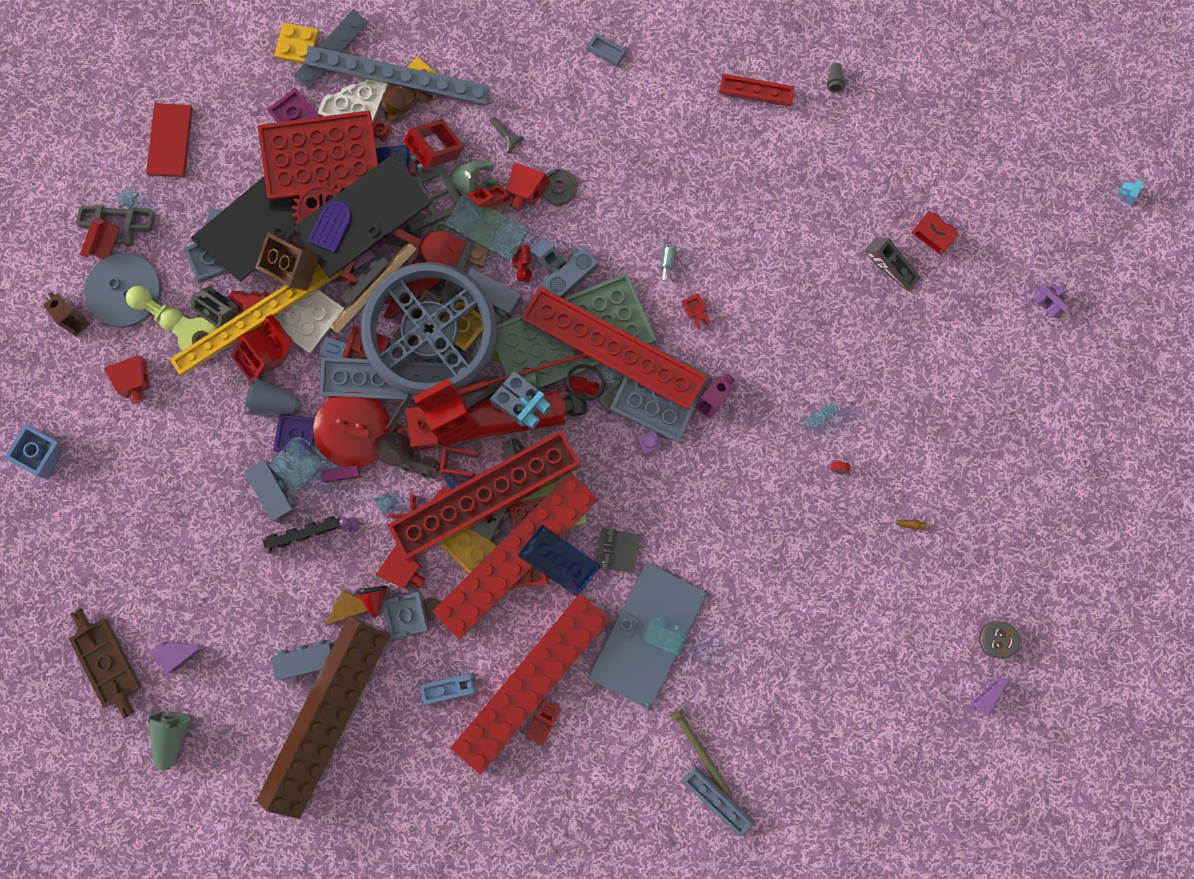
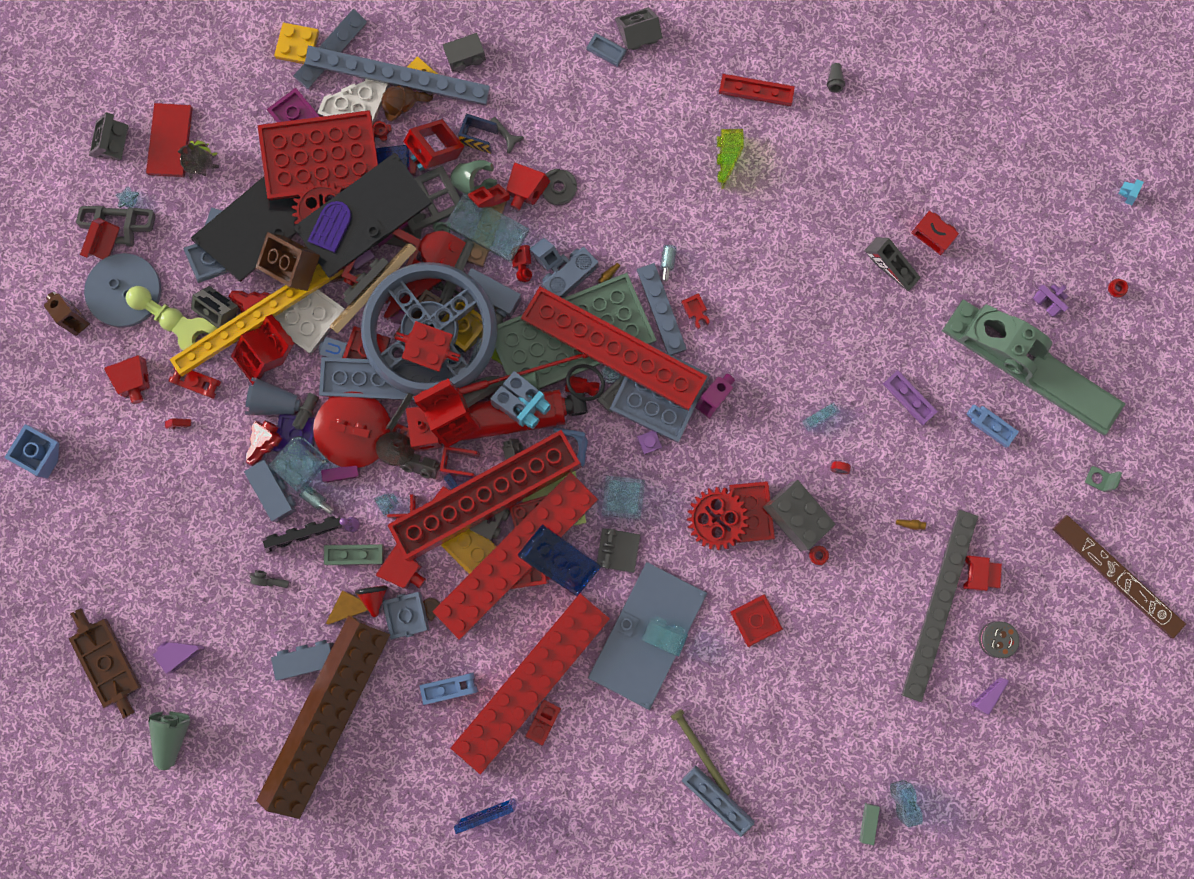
none -> dark grey bracket [89,112,128,161]
none -> red tile [165,418,191,429]
none -> red plate [168,367,221,399]
none -> clear smoke hair [178,140,219,179]
none -> red rock [246,420,282,466]
none -> dark grey plate [249,570,289,588]
none -> dark grey axle [293,393,319,430]
none -> clear light blue piece [299,485,334,514]
none -> sand green plate [324,544,384,565]
none -> red plate [394,321,461,372]
none -> dark grey brick [443,33,486,72]
none -> clear blue tile [454,798,517,834]
none -> dark blue piece [458,113,499,154]
none -> medium blue helmet [553,427,588,467]
none -> pearl gold piece [597,263,620,284]
none -> clear light blue brick [602,476,645,520]
none -> dark grey slope [615,7,663,50]
none -> sand blue plate [637,263,686,355]
none -> red gear [687,487,750,550]
none -> clear neon green slope [716,129,744,189]
none -> red plate [729,481,775,543]
none -> red tile [730,594,783,647]
none -> dark grey brick [763,480,836,551]
none -> red plate [809,546,829,565]
none -> sand green piece [859,803,880,845]
none -> medium lavender plate [883,370,938,425]
none -> clear light blue brick [890,780,923,828]
none -> dark grey plate [901,510,978,702]
none -> sand green piece [942,299,1126,436]
none -> red piece [963,555,1002,591]
none -> medium blue hinge [966,405,1019,448]
none -> reddish brown tile [1052,515,1186,638]
none -> sand green bracket [1085,466,1122,492]
none -> red plate [1108,279,1128,298]

